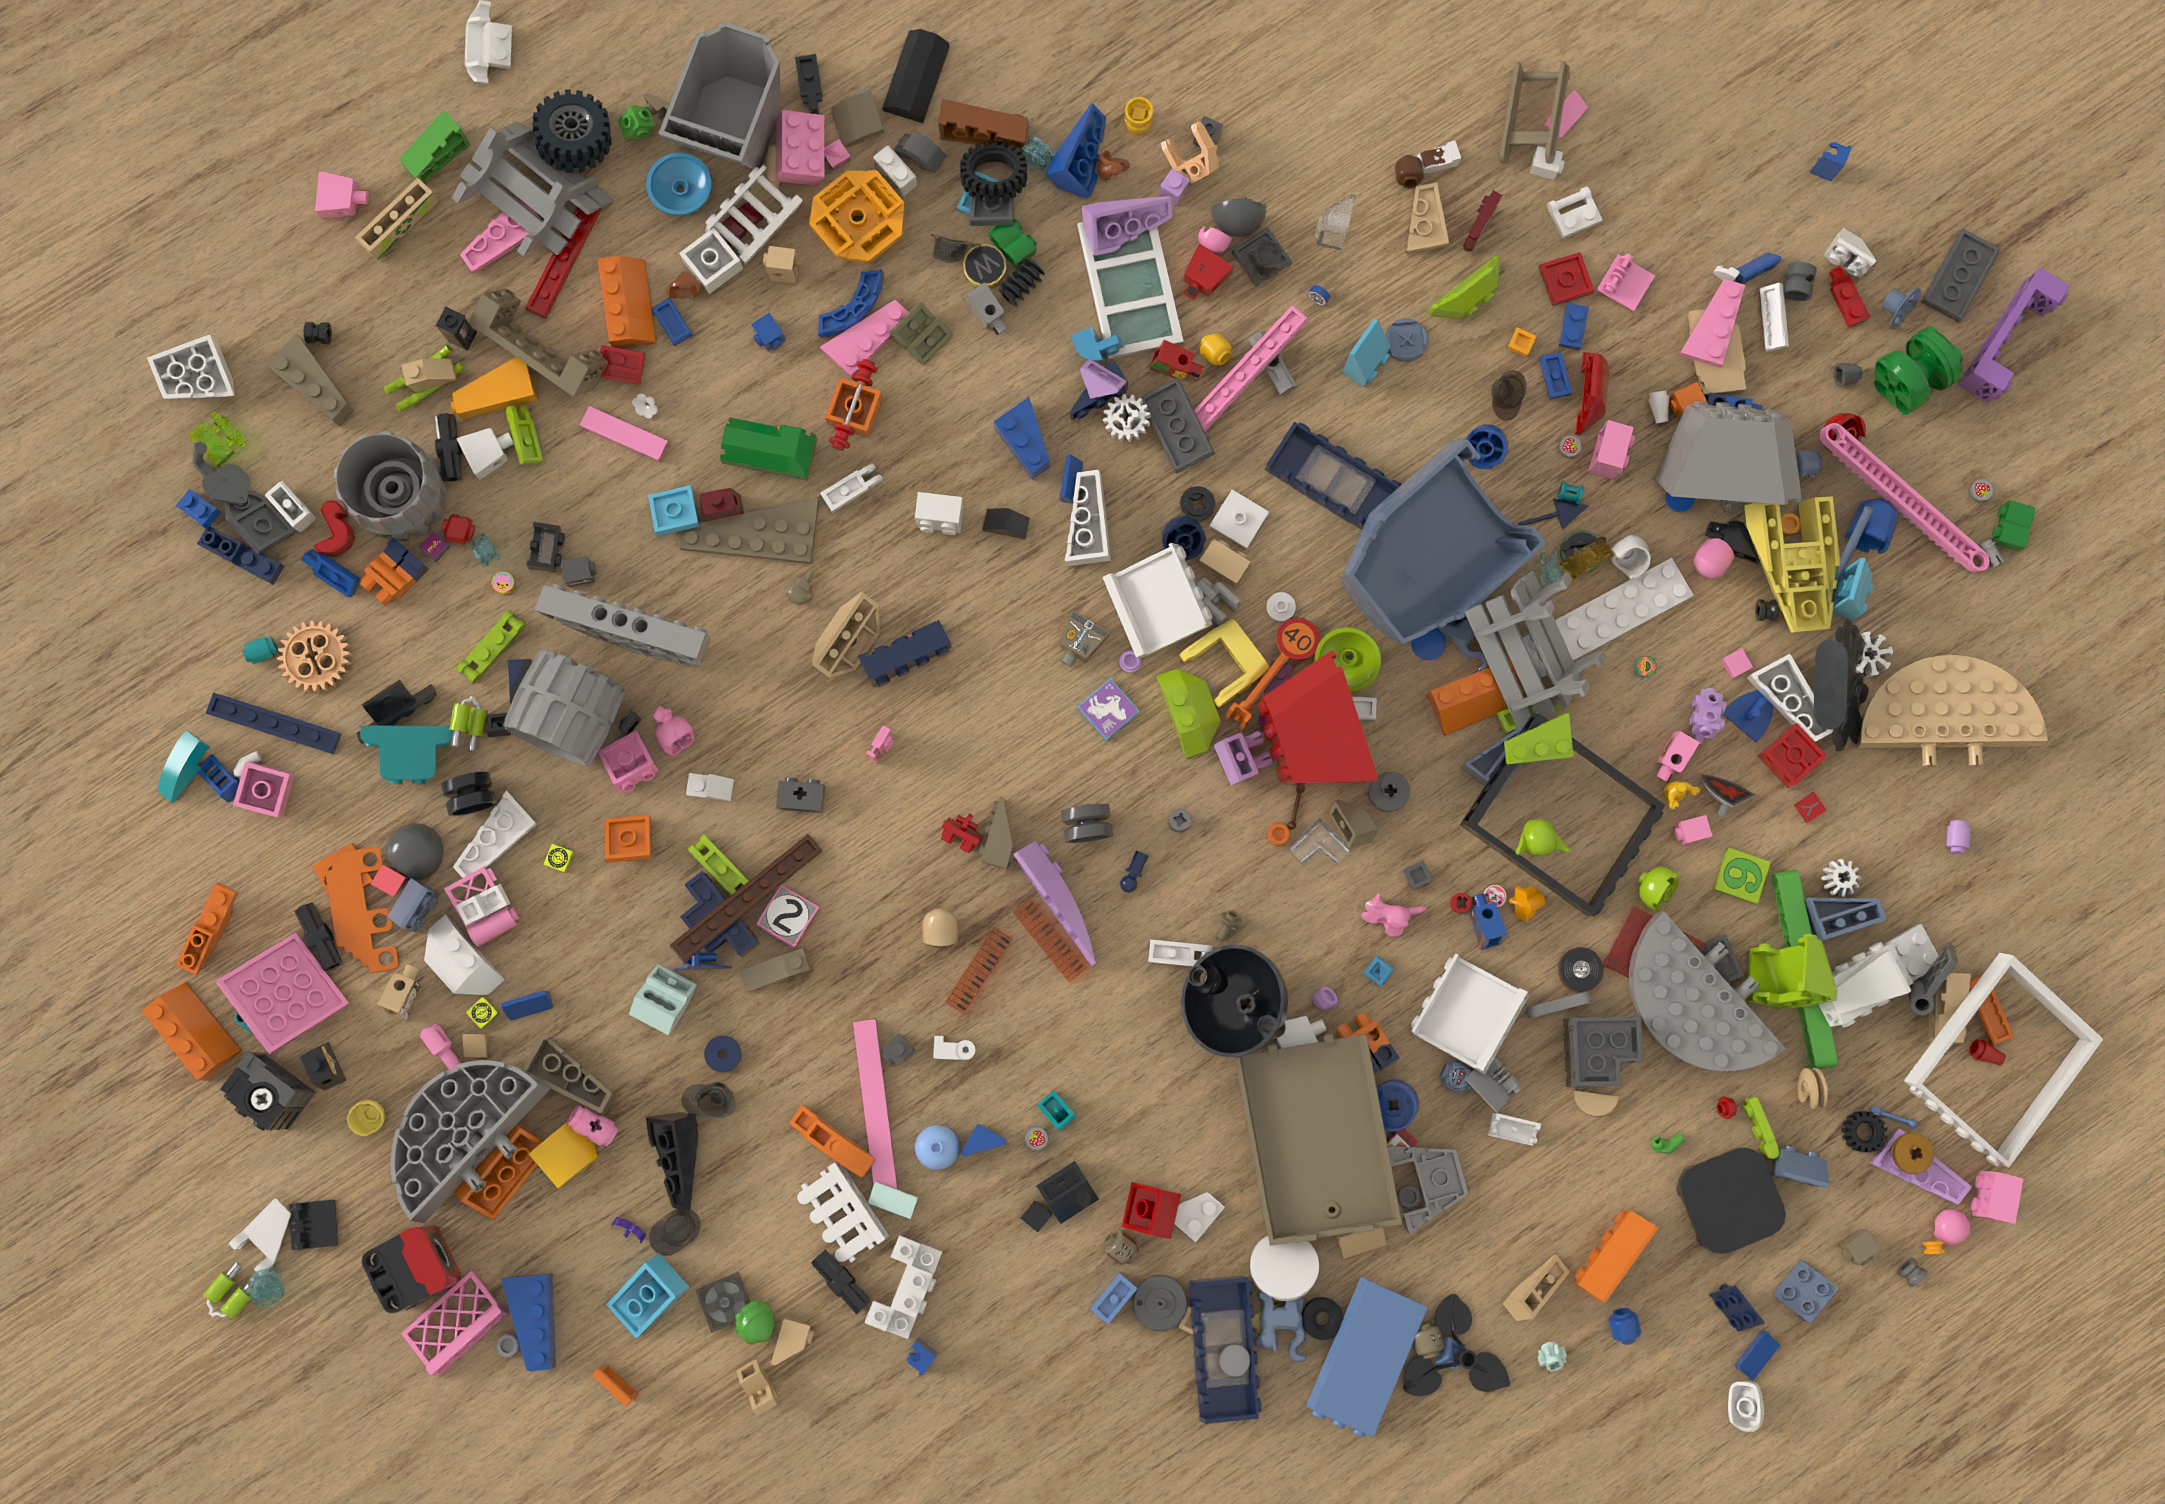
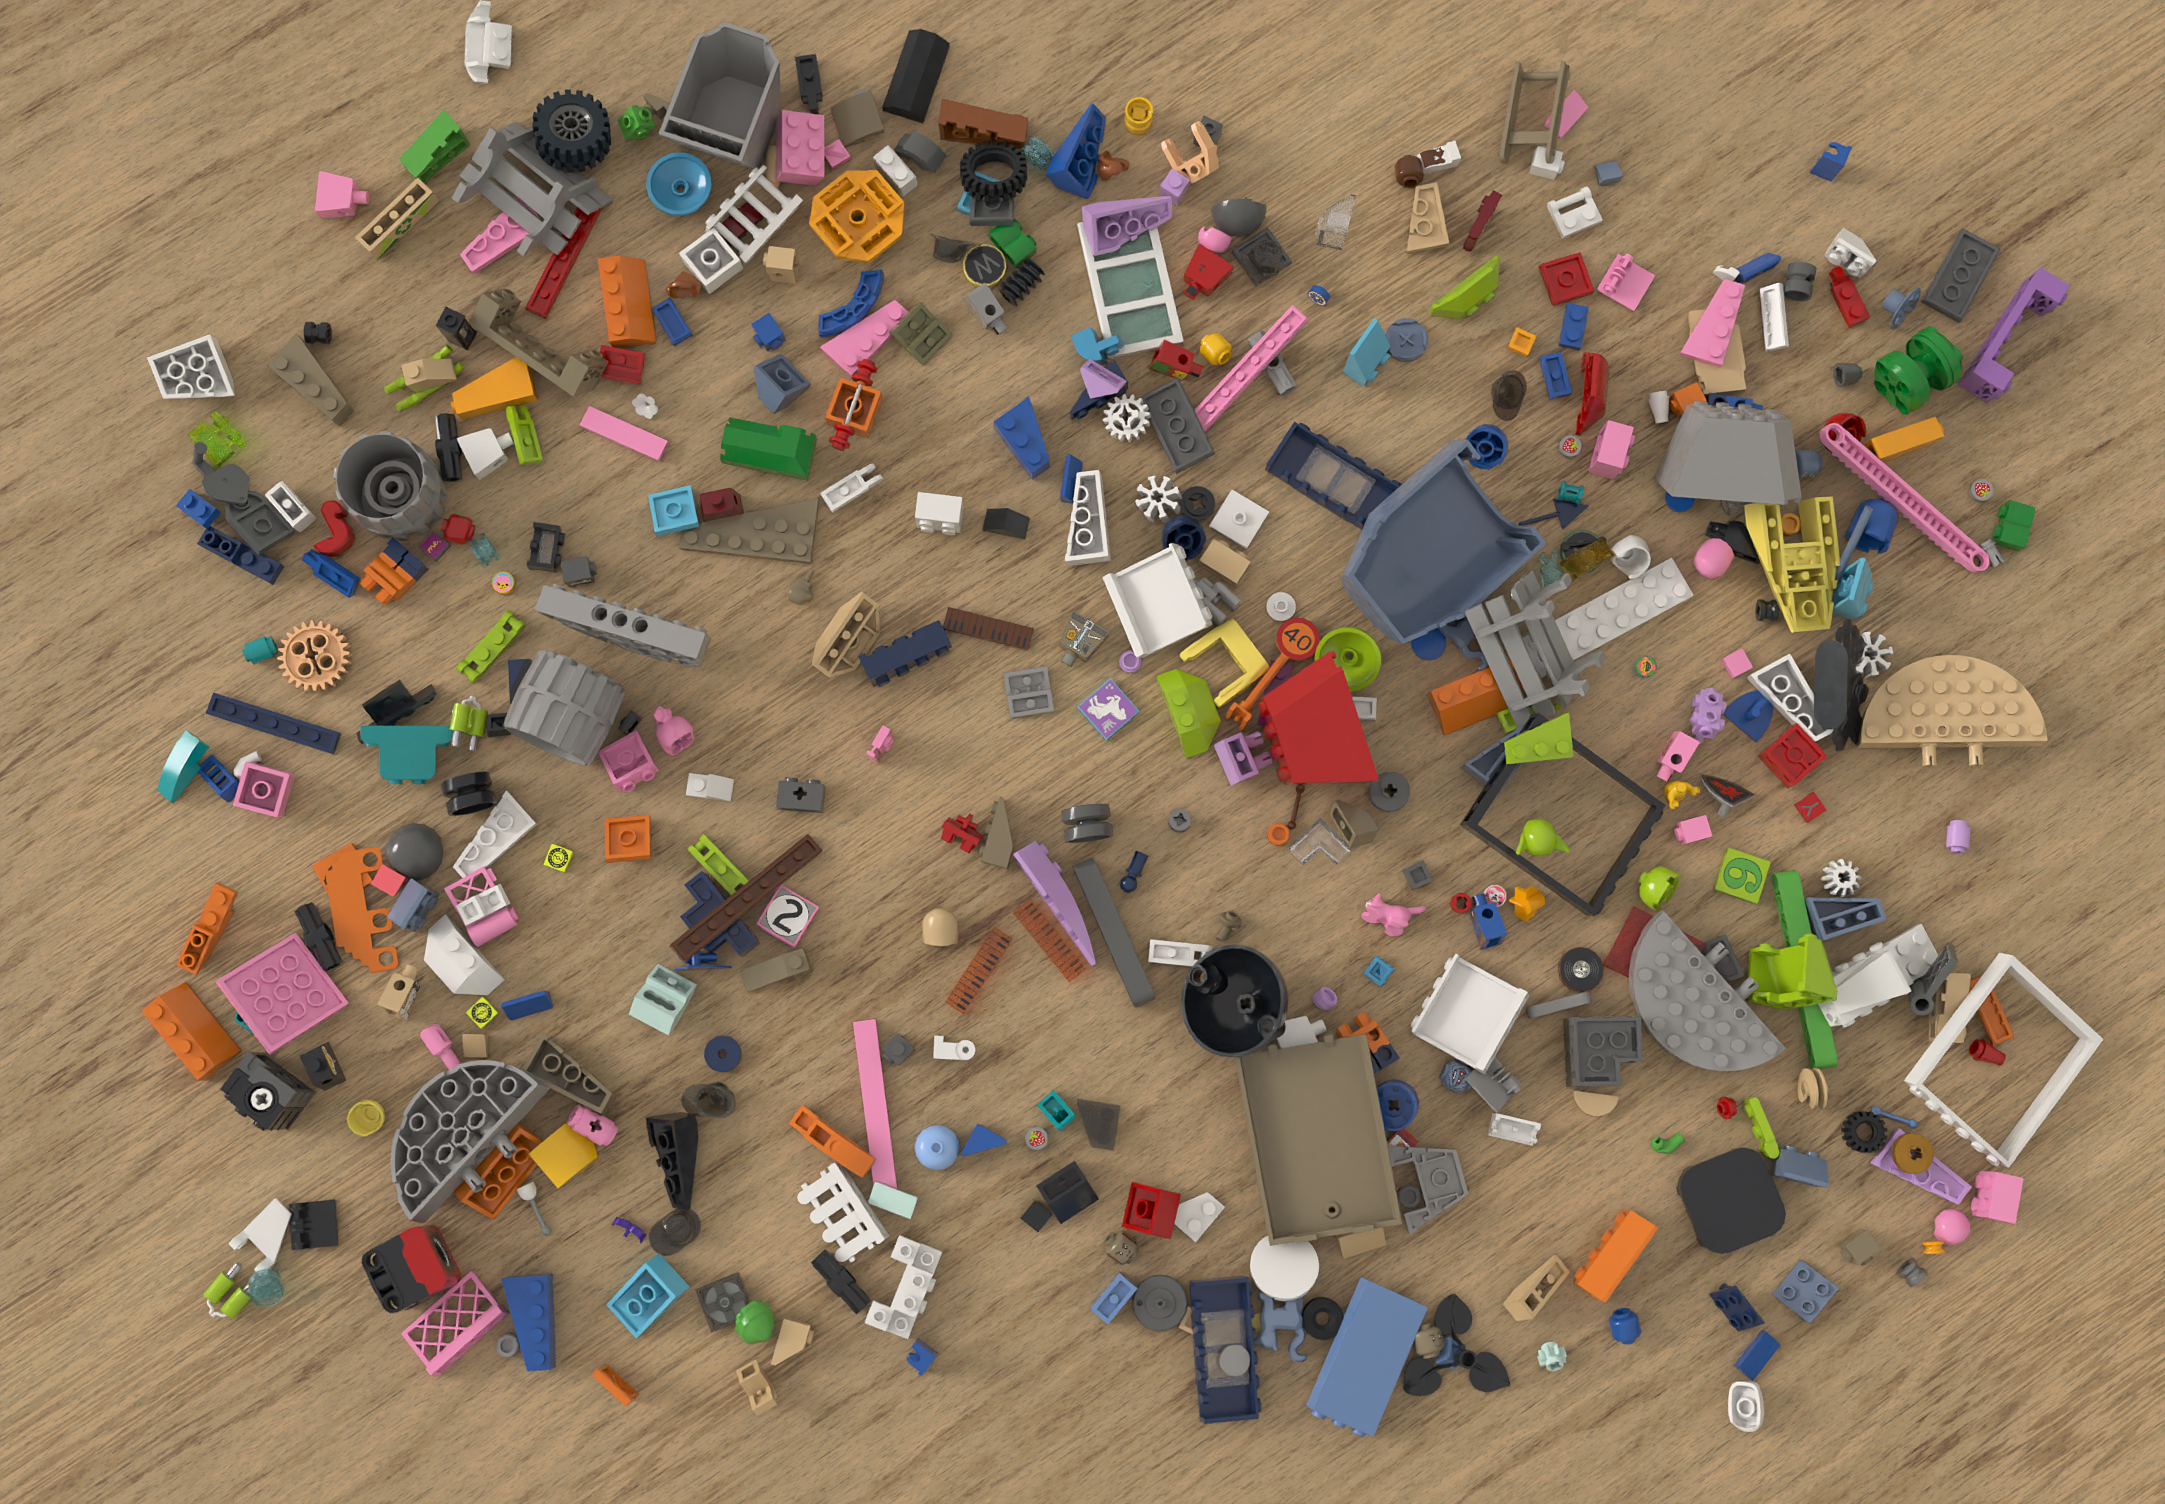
none -> hinge [517,1181,551,1236]
none -> sand blue slope [753,354,811,413]
none -> reddish brown tile [943,607,1034,650]
none -> light grey slope [1003,666,1054,718]
none -> dark grey beam [1072,857,1155,1008]
none -> clear smoke wing [1077,1099,1121,1151]
none -> white gear [1136,476,1182,523]
none -> sand blue slope [1595,161,1623,186]
none -> light orange slope [1864,417,1944,463]

